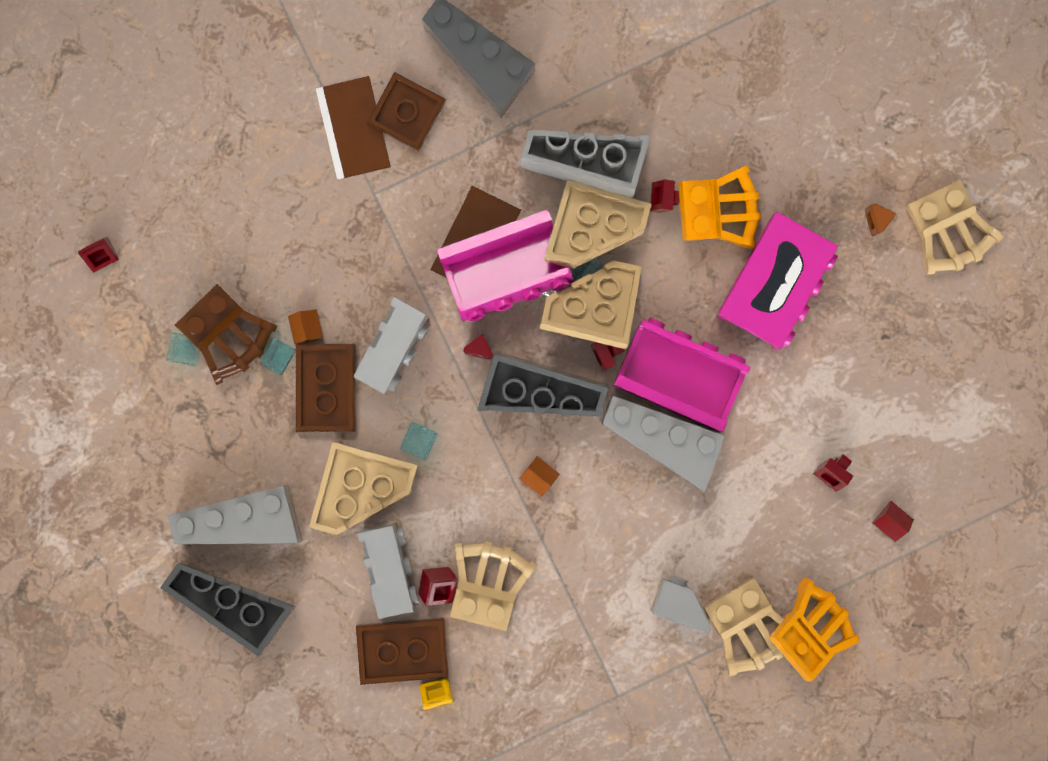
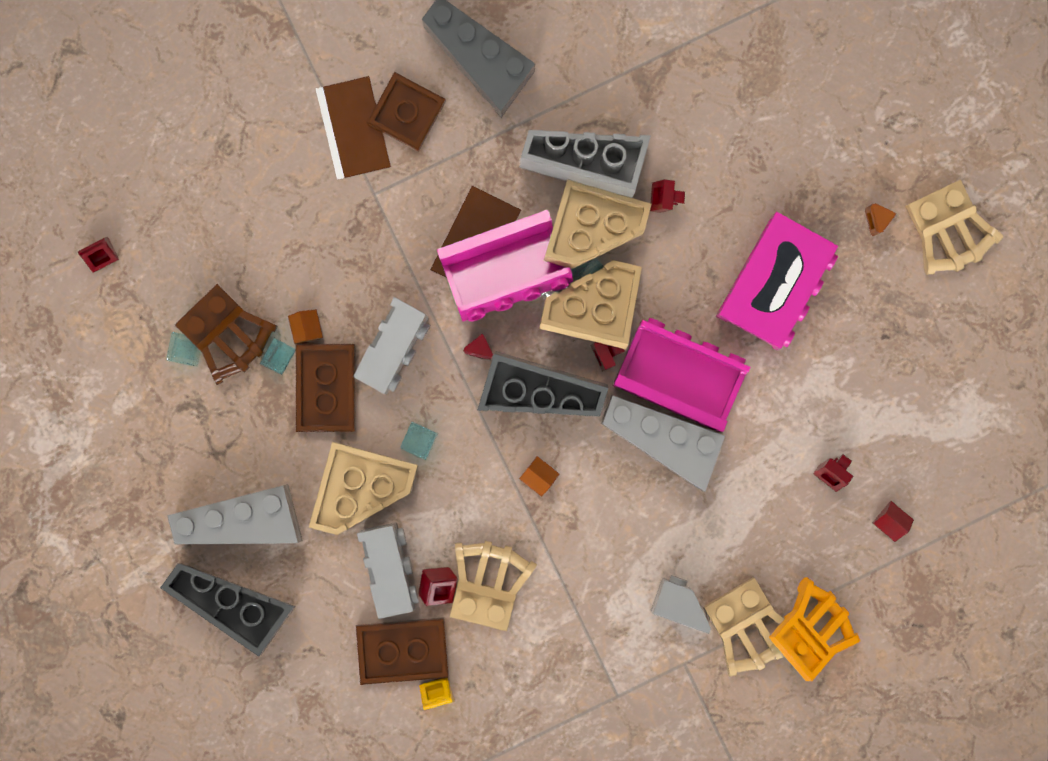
light orange plate [678,164,761,249] -> none

